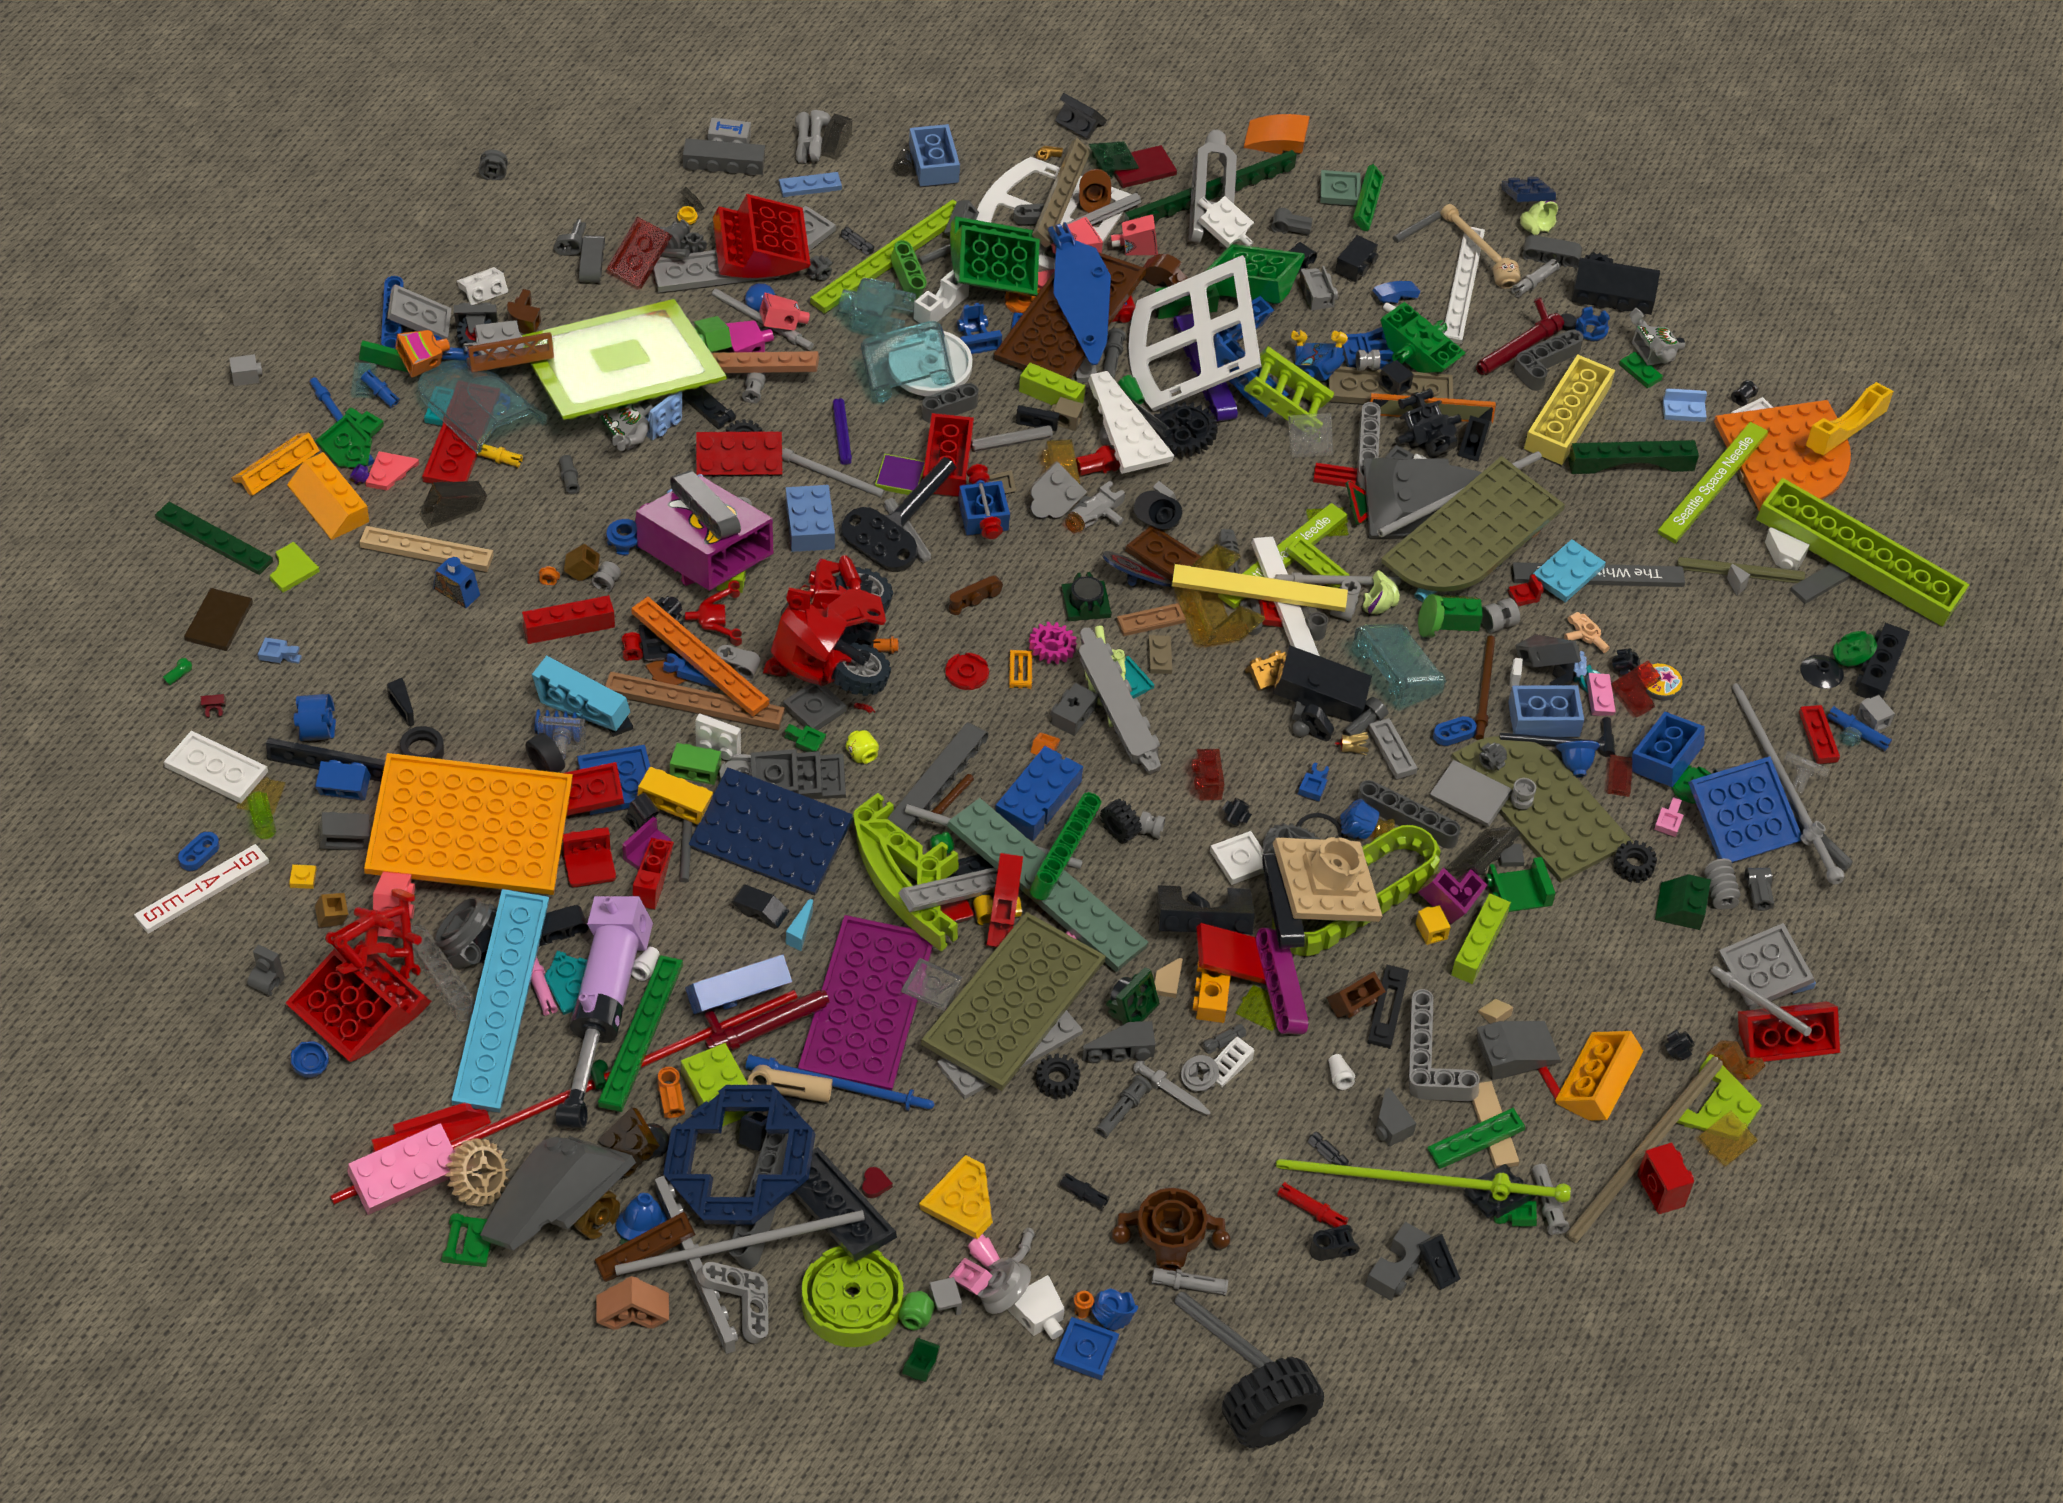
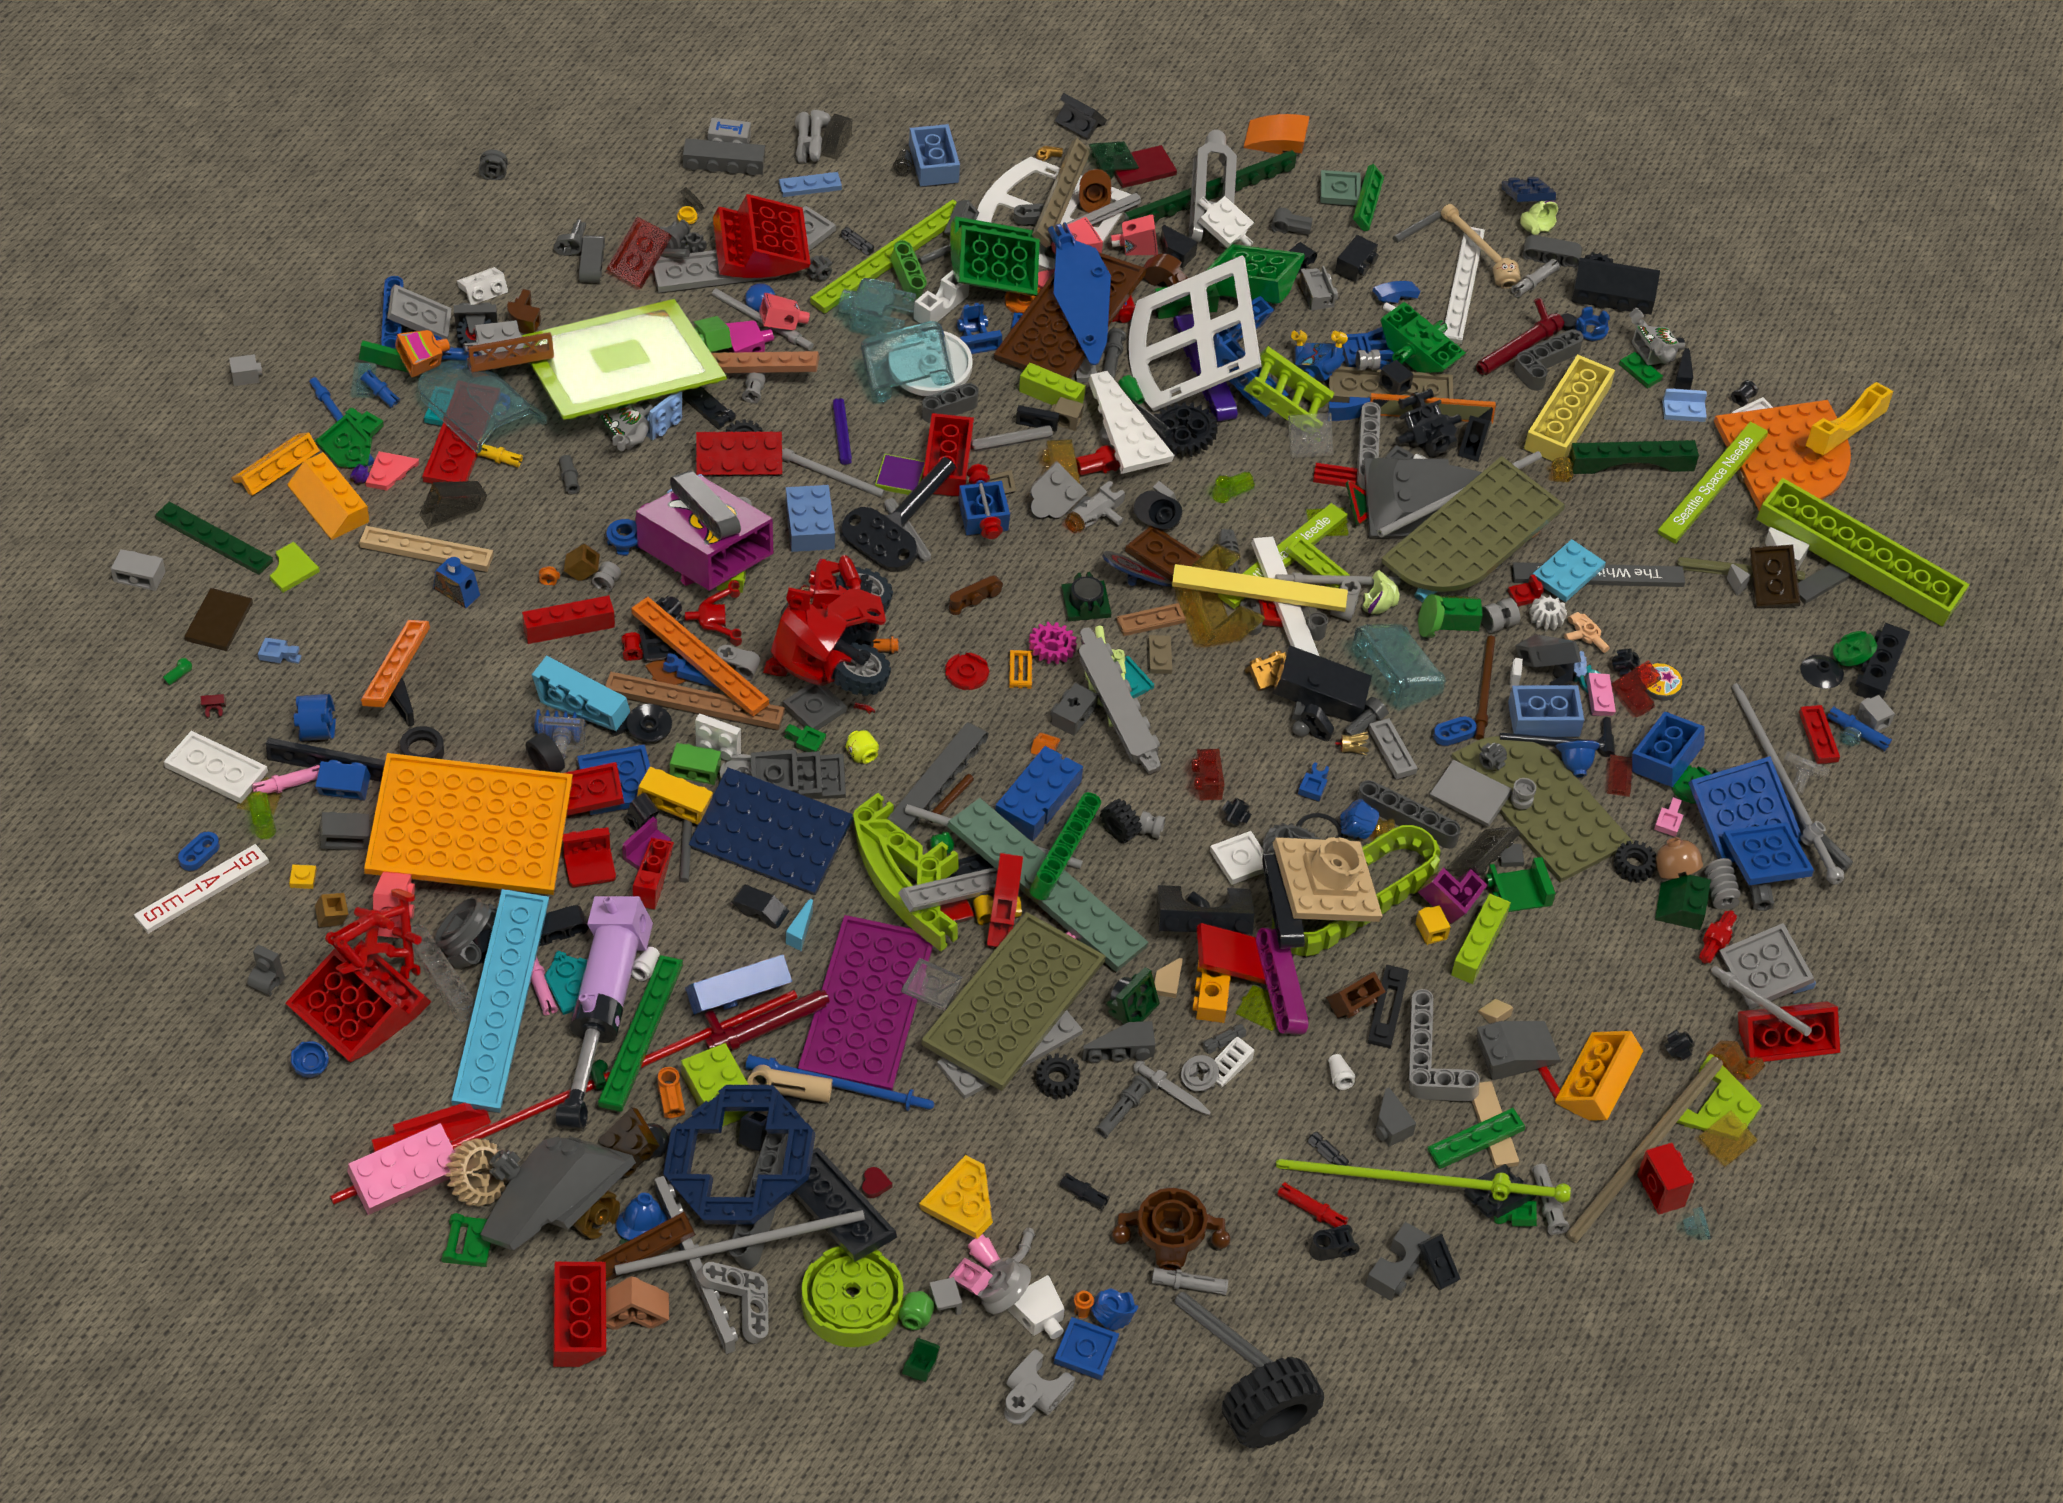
none -> light grey brick [111,549,166,591]
none -> bright pink pin [252,765,320,797]
none -> orange tile [361,620,430,707]
none -> dark grey gear [489,1150,521,1181]
none -> red slope [553,1261,607,1367]
none -> black dish [627,704,672,743]
none -> light grey piece [1004,1349,1076,1425]
none -> black slope [1160,225,1198,269]
none -> clear neon green piece [1212,471,1255,503]
none -> blue slope [1327,397,1370,421]
none -> white gear [1529,595,1567,632]
none -> clear yellow wheel [1551,457,1574,482]
none -> medium nougat cylinder [1656,837,1703,879]
none -> black slope [1674,348,1693,390]
none -> clear light blue tile [1683,1207,1711,1240]
none -> red axle [1699,910,1737,964]
none -> blue plate [1722,822,1814,885]
none -> dark brown tile [1749,544,1800,608]

